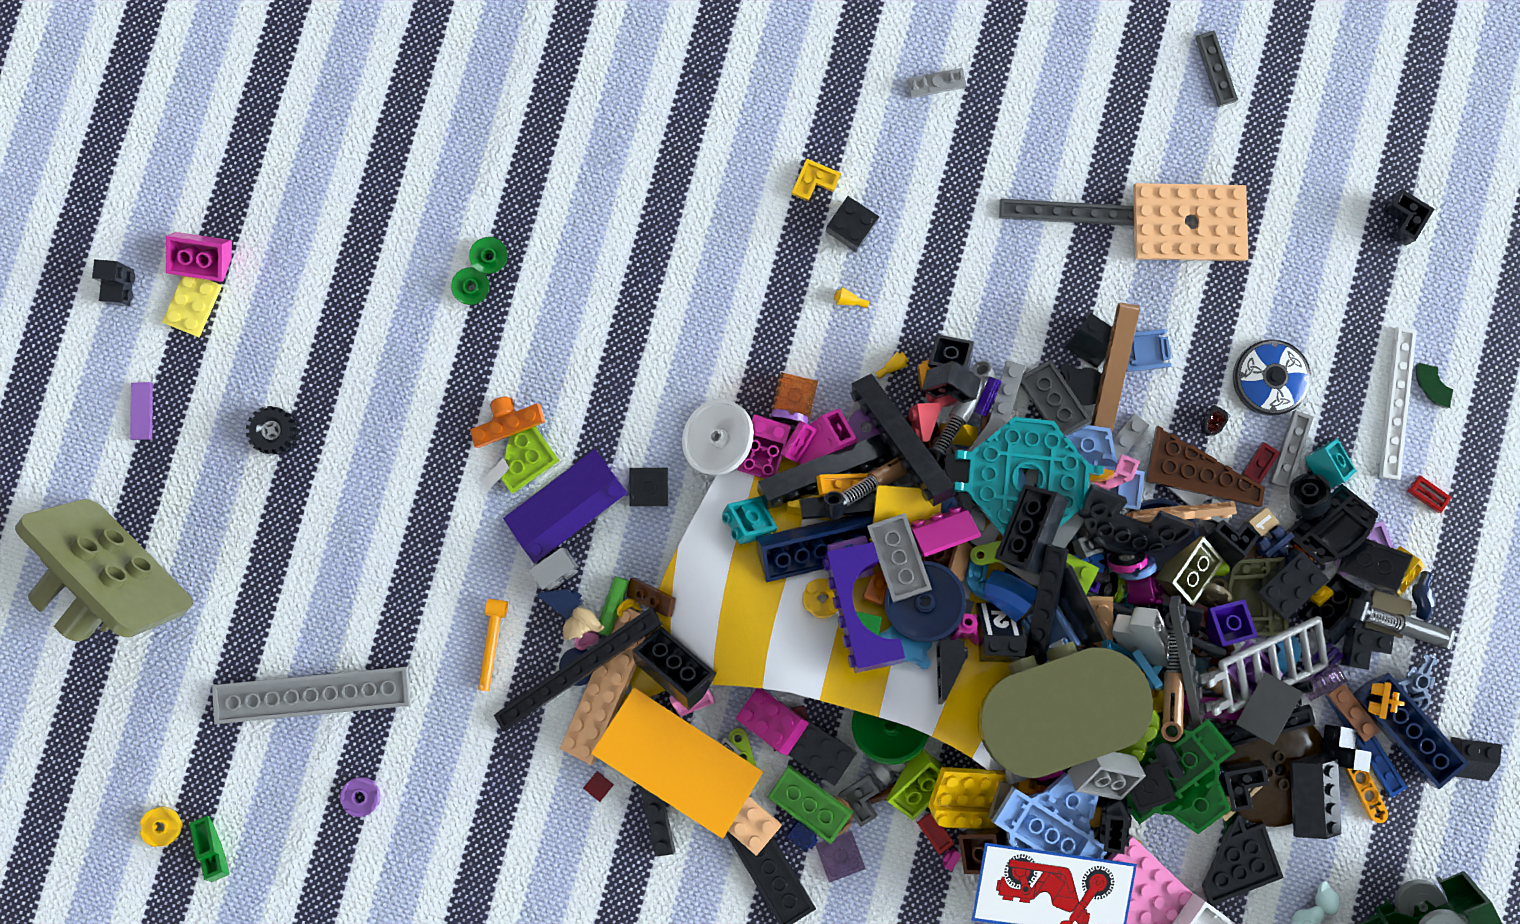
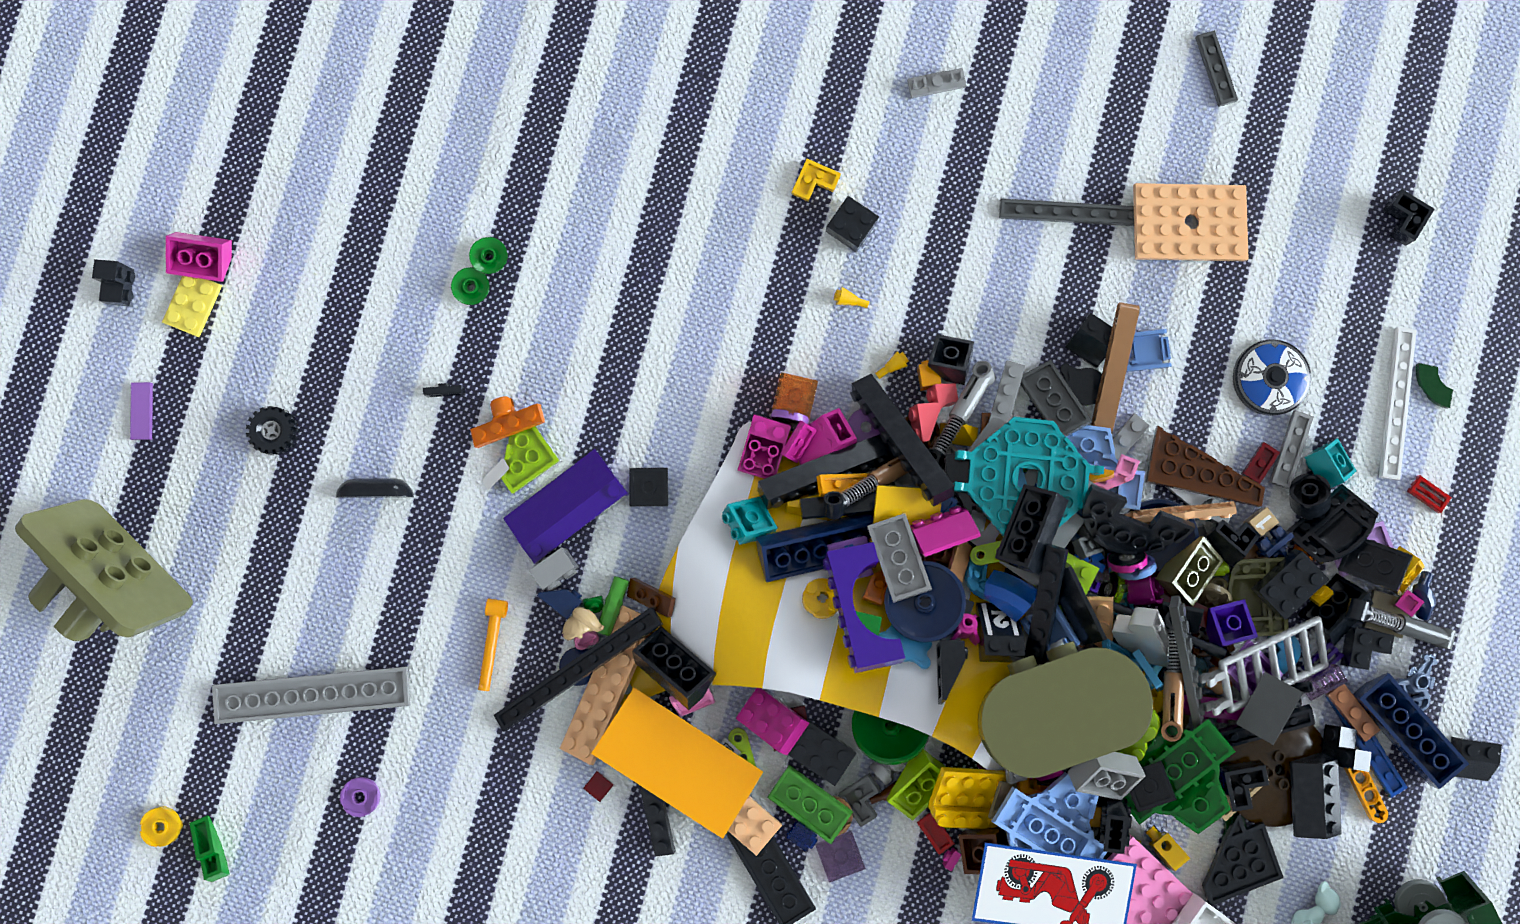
yellow piece [617,599,642,617] -> none
white dish [682,399,754,476] -> none
black brick [922,361,981,403] -> none
dark purple tile [974,376,1002,417] -> none
black arm [1155,742,1185,779] -> none
rock [1201,405,1231,436] -> none
light orange hips [1368,682,1405,719] -> none
none -> black brick [336,478,414,498]
none -> black plate [423,383,465,398]
none -> green plate [583,595,604,614]
none -> yellow torso [1145,825,1190,871]
none -> dark pink plate [1394,590,1424,617]

